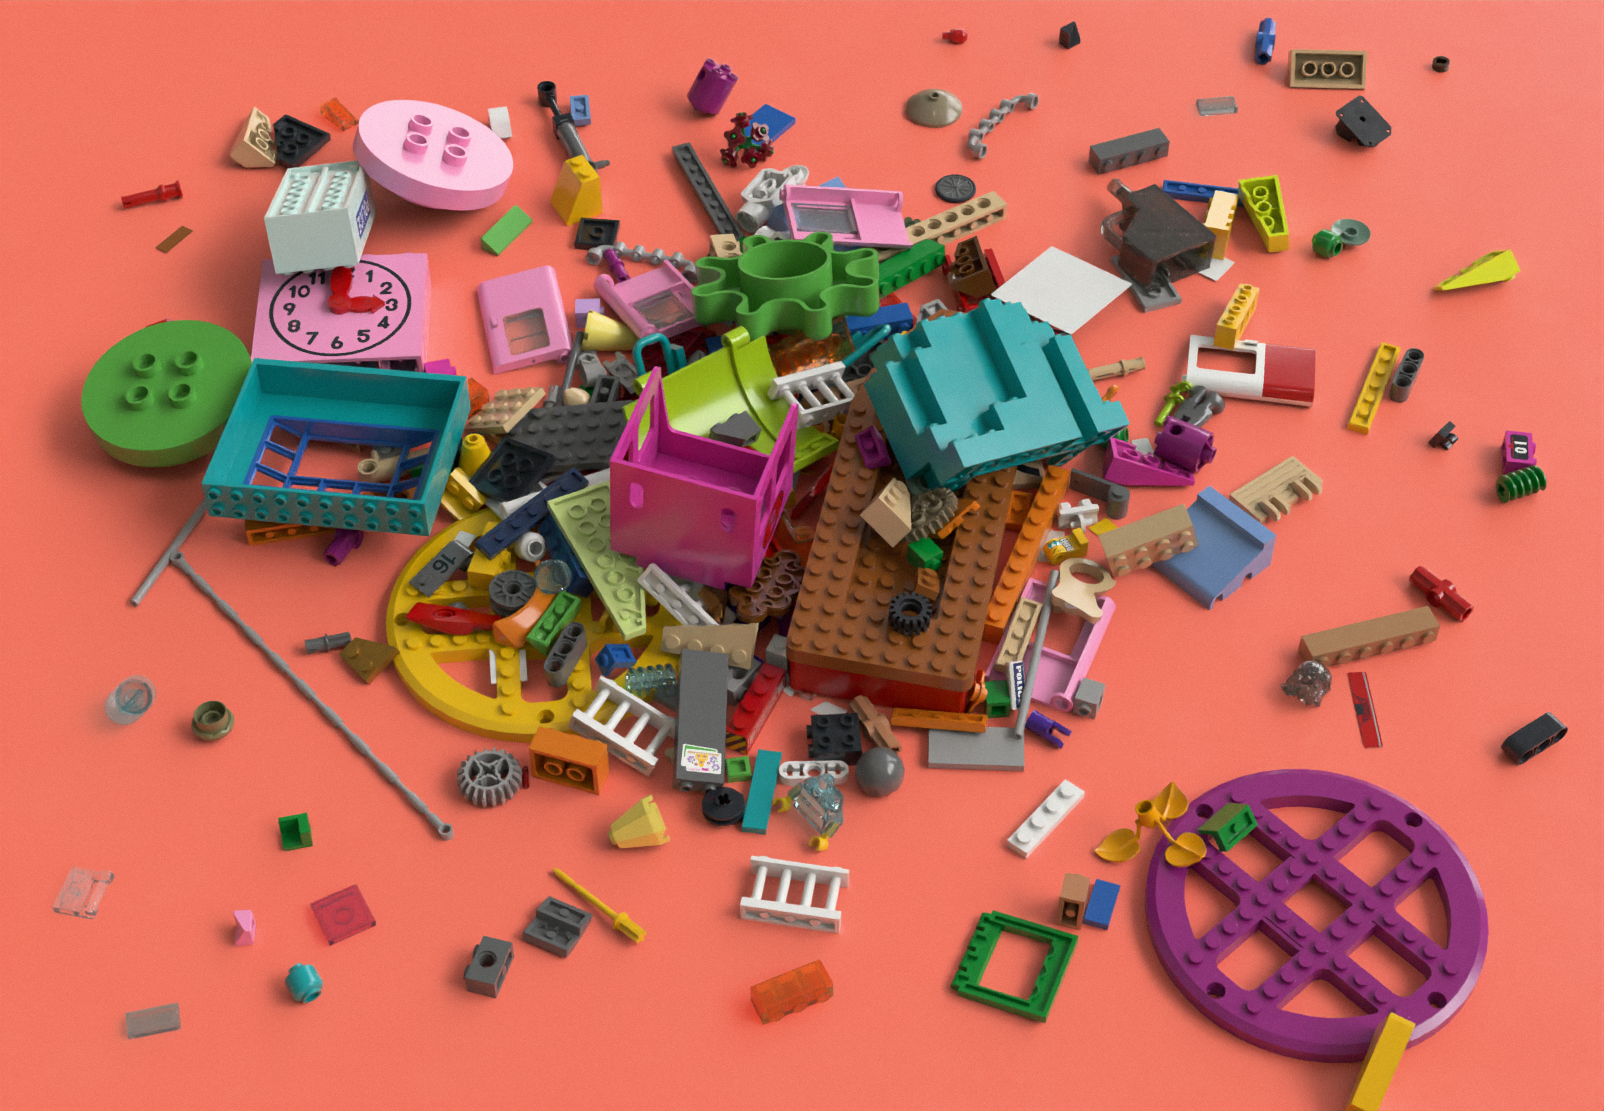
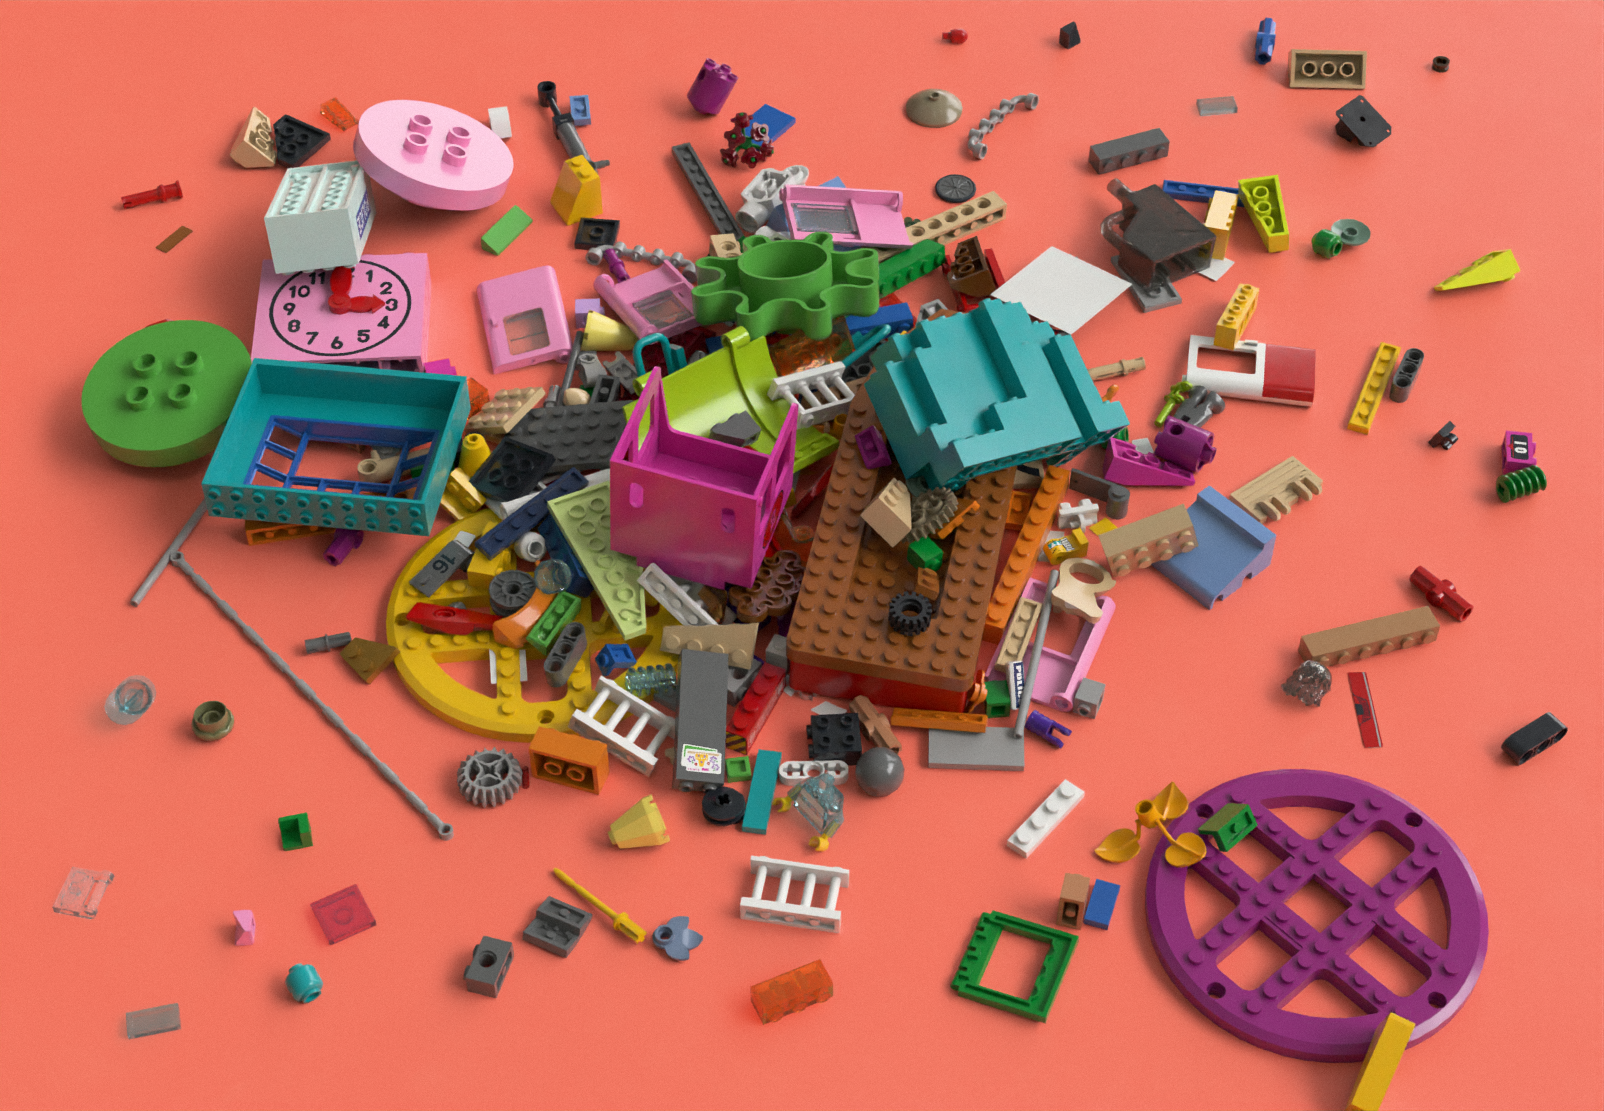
none -> sand blue plate [652,916,703,961]

